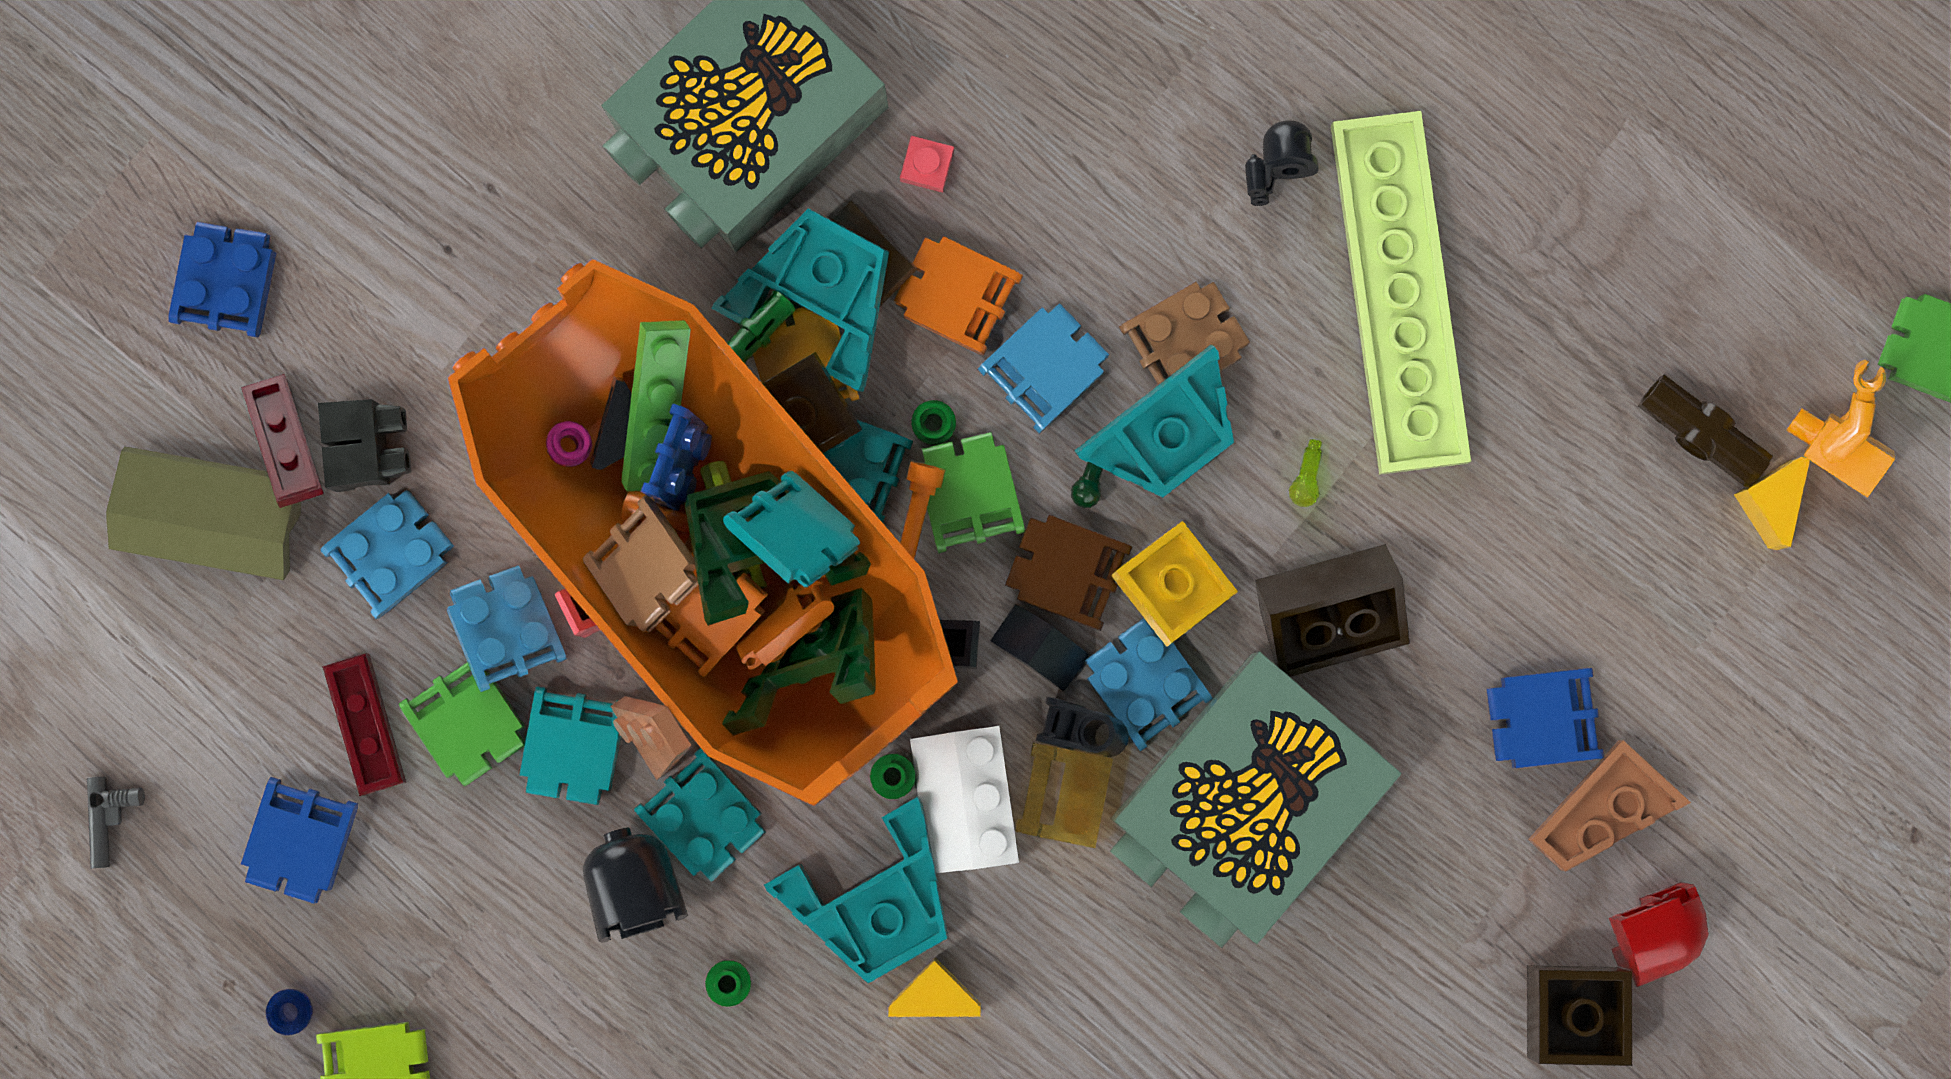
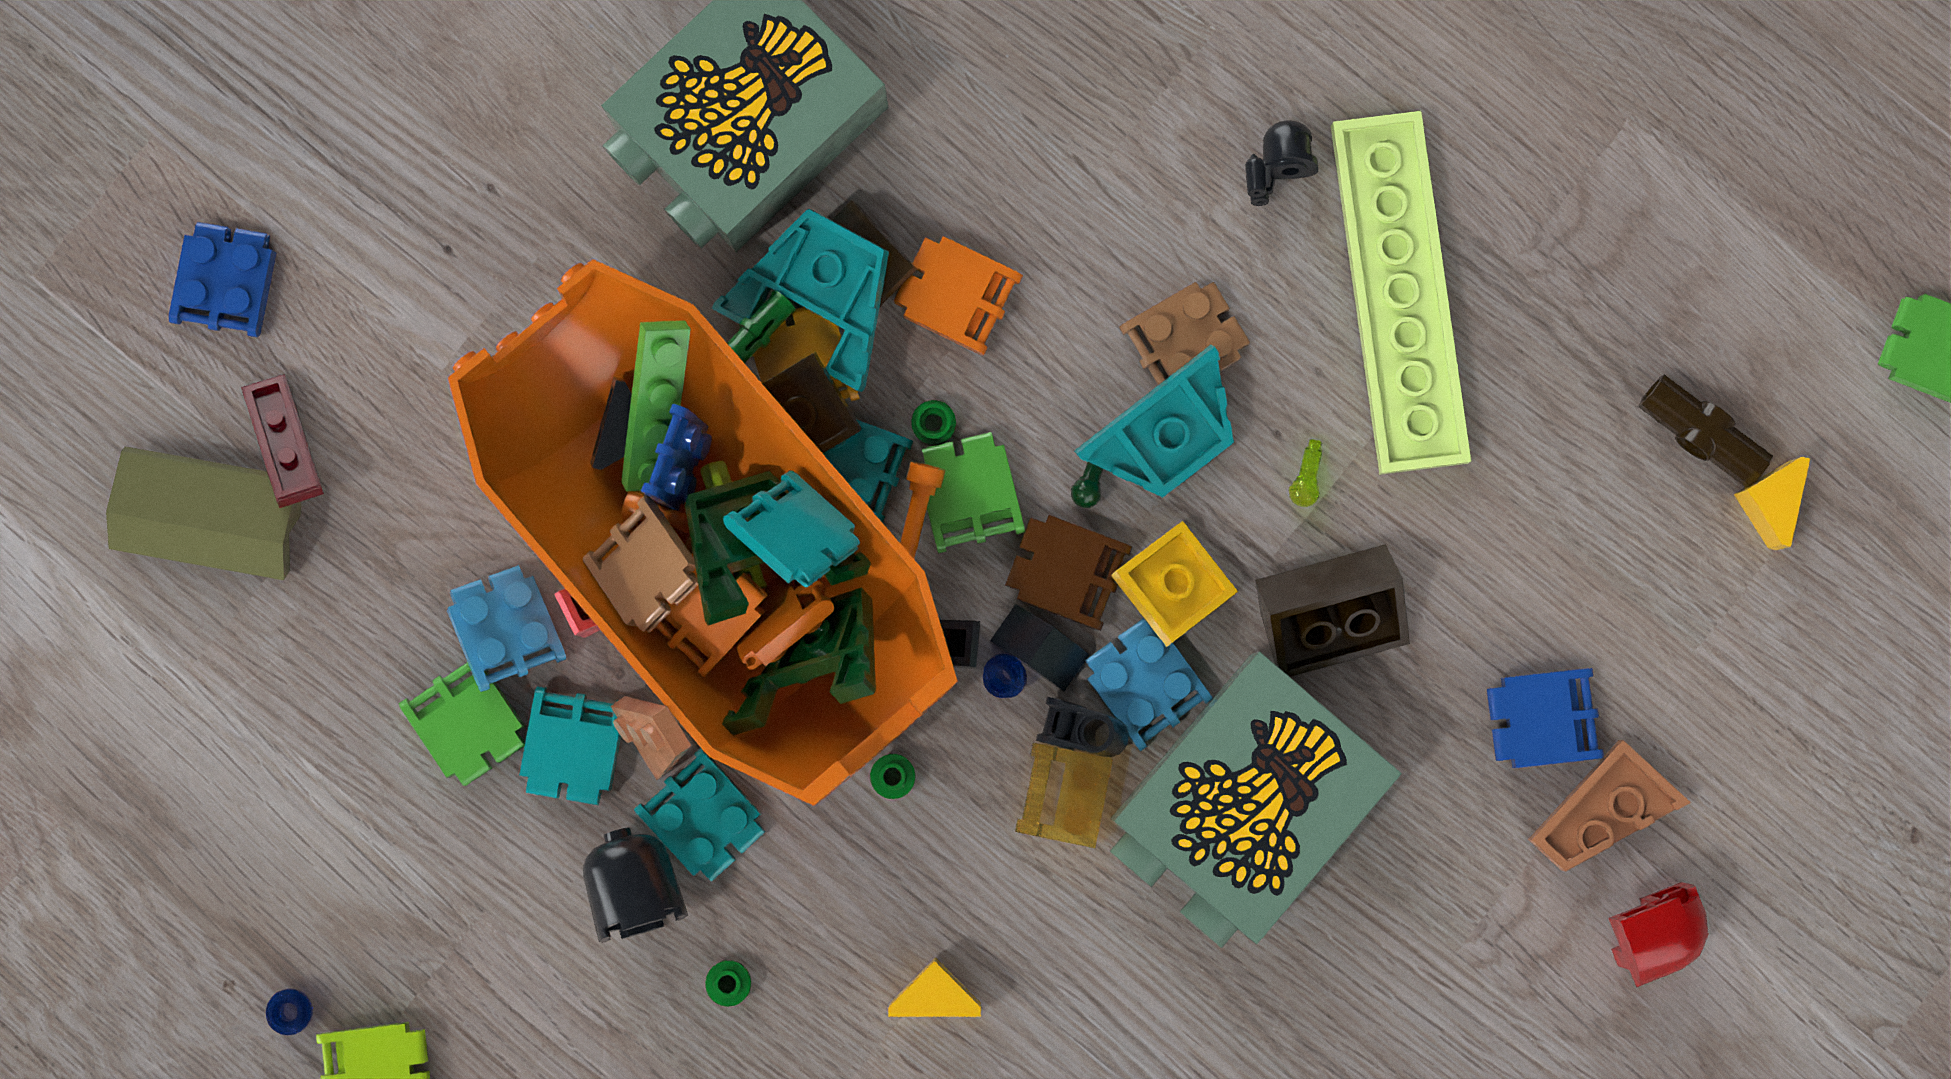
dark grey hose [87,777,145,869] -> none
blue plate [241,777,358,904] -> none
pearl dark grey hips [318,399,411,492] -> none
dark azure plate [320,490,454,619] -> none
dark red tile [322,653,407,796] -> none
dark pink plate [546,421,592,467] -> none
teal wing [764,796,949,983] -> none
coral plate [900,136,954,193] -> none
white slope [910,726,1019,873] -> none
dark azure plate [977,303,1109,434] -> none
dark brown brick [1527,965,1632,1066] -> none
light orange torso [1786,360,1895,498] -> none
none -> clear blue plate [983,653,1027,698]

